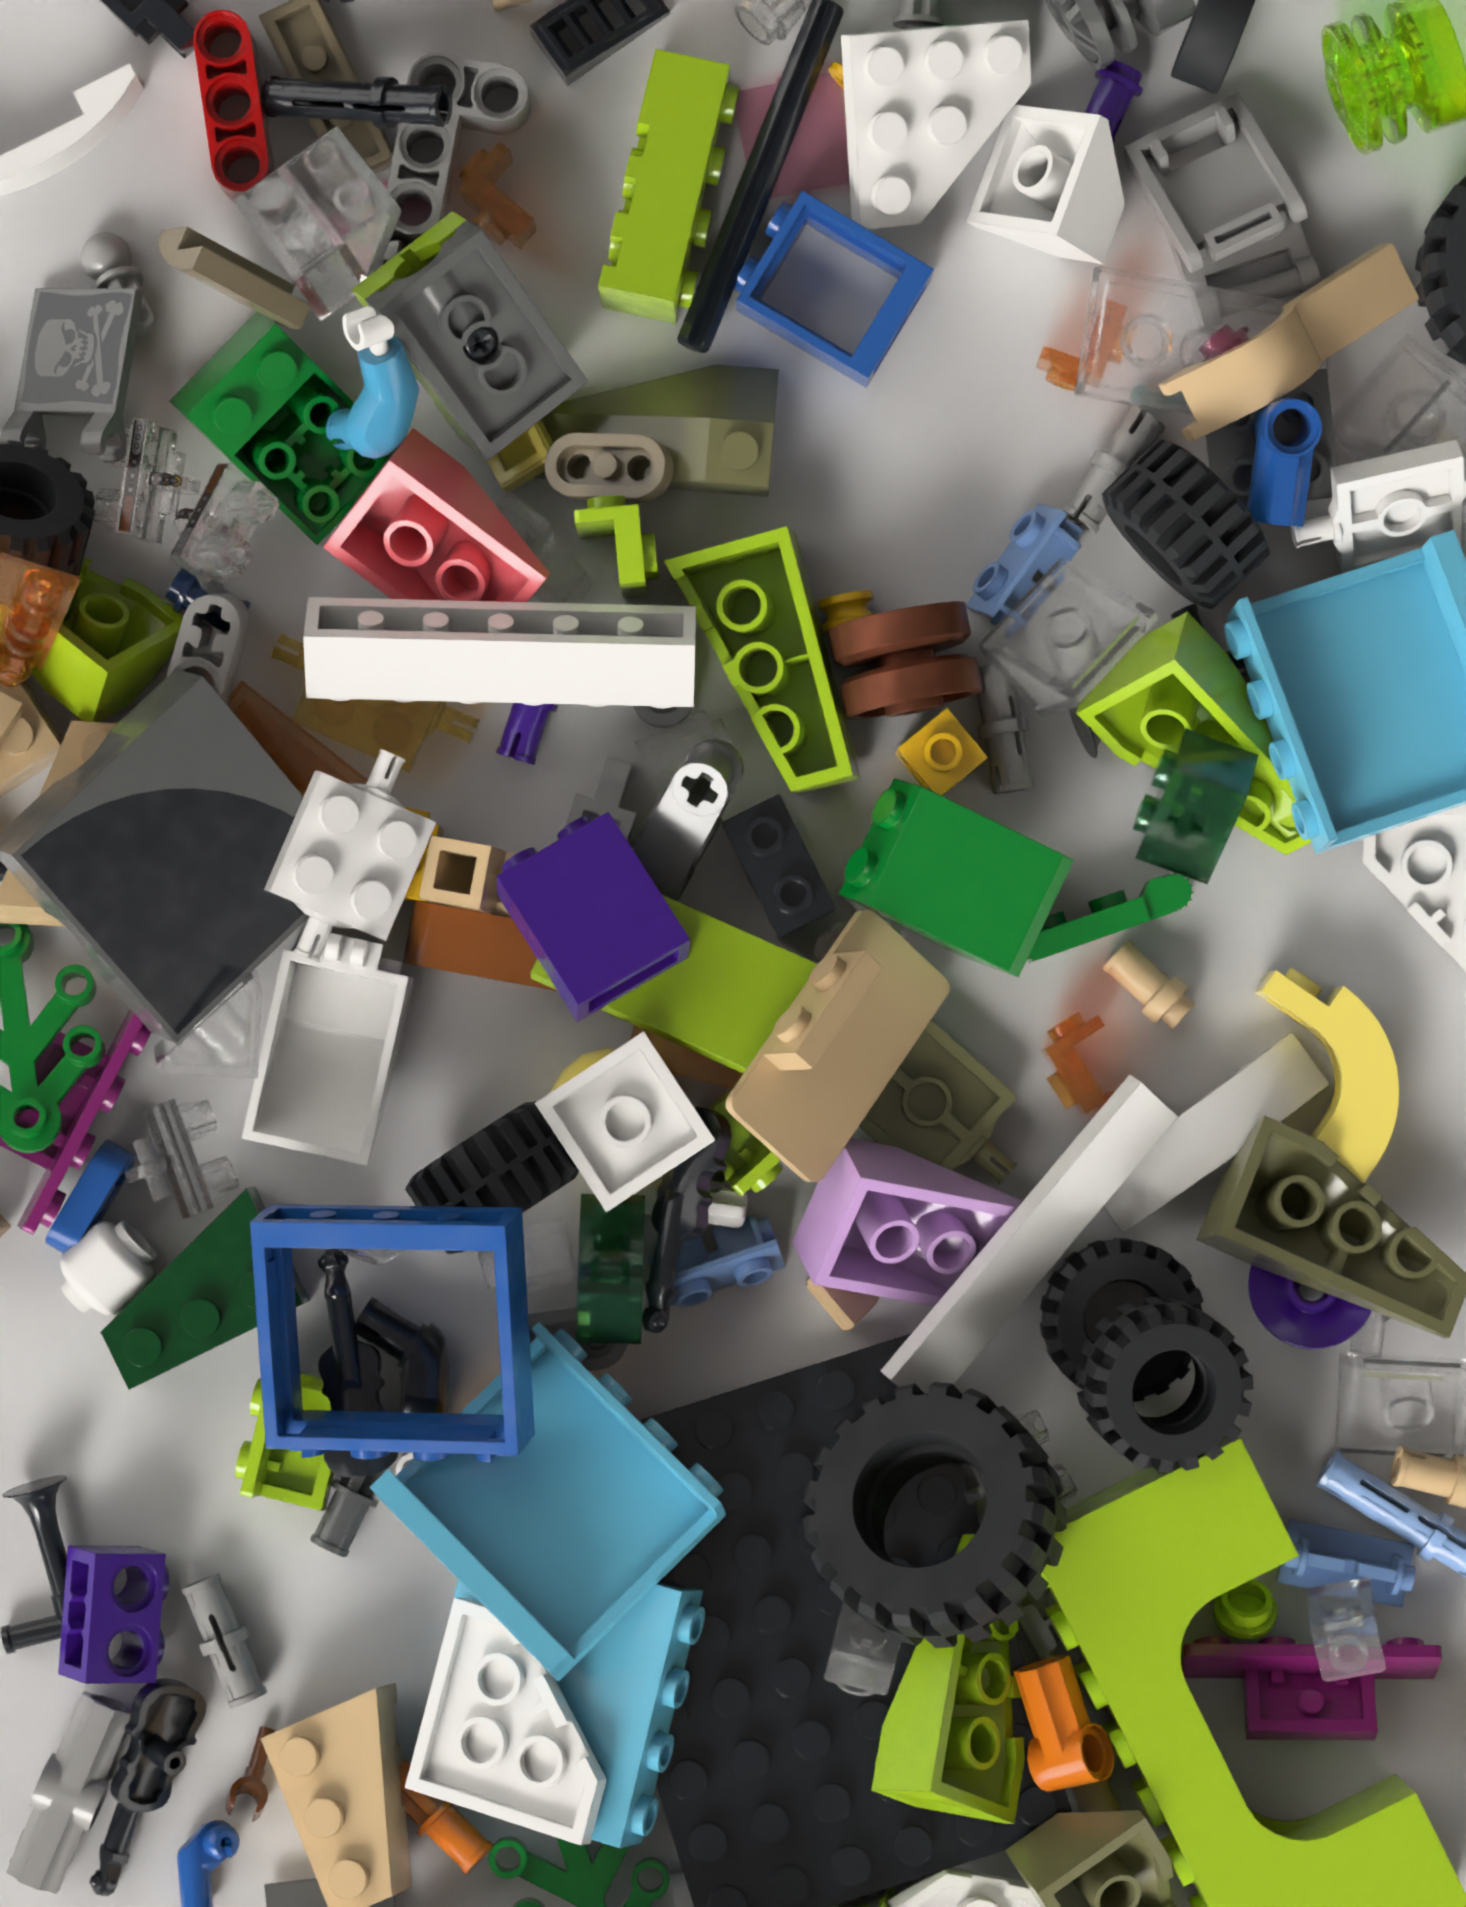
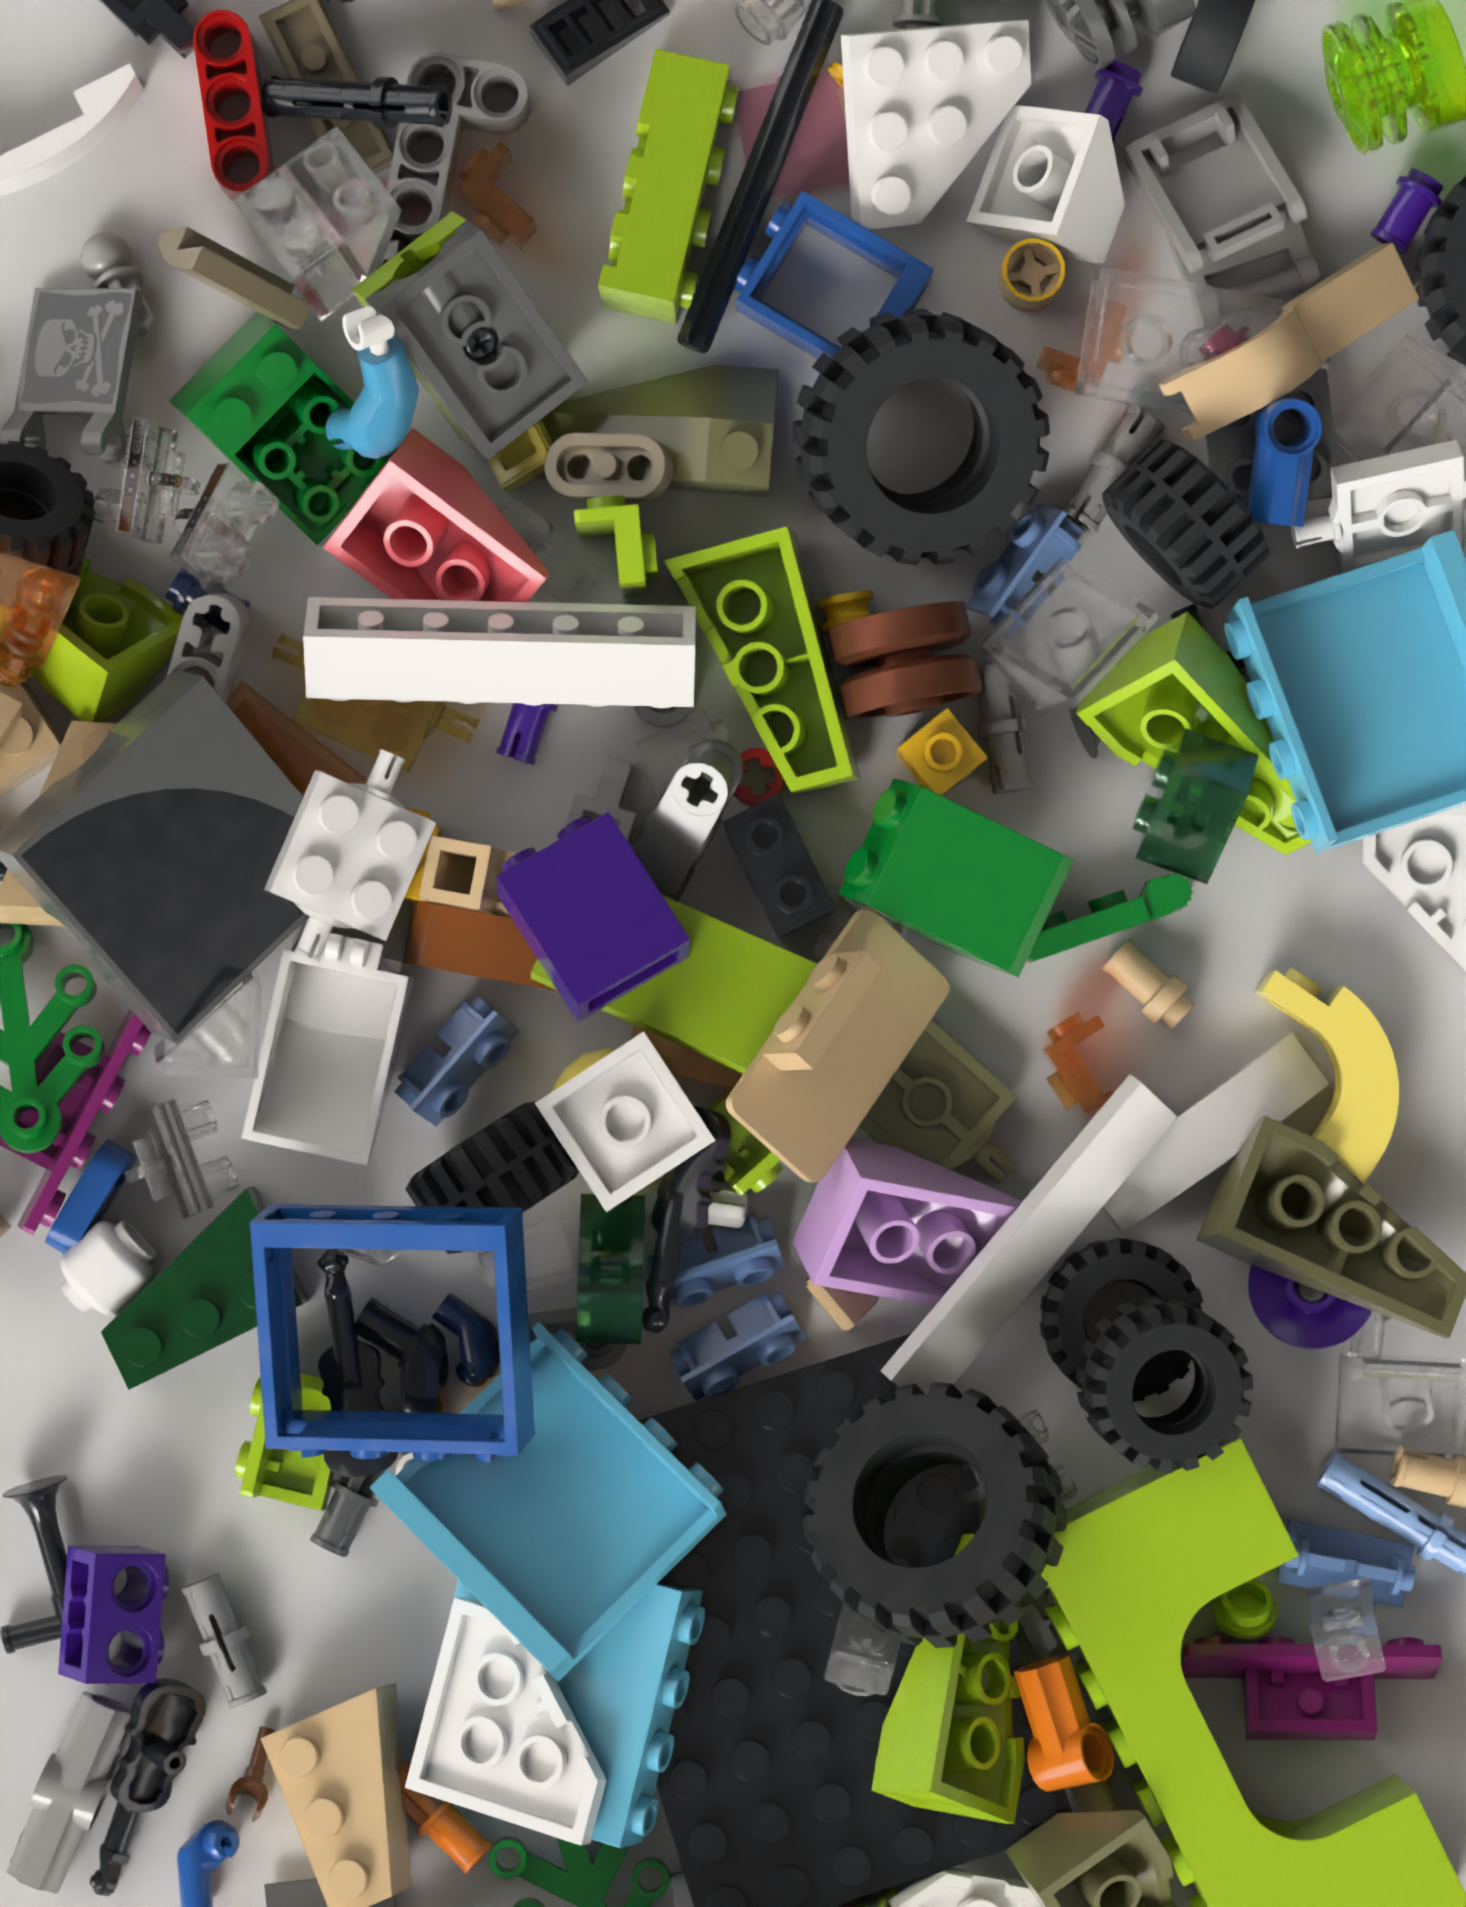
none -> medium blue hinge [394,995,519,1127]
none -> dark blue arm [431,1292,500,1388]
none -> medium blue hinge [669,1292,806,1401]
none -> red bush [733,748,785,807]
none -> black tyre [793,309,1050,566]
none -> tan wheel [999,238,1065,312]
none -> dark purple pin [1370,168,1444,254]

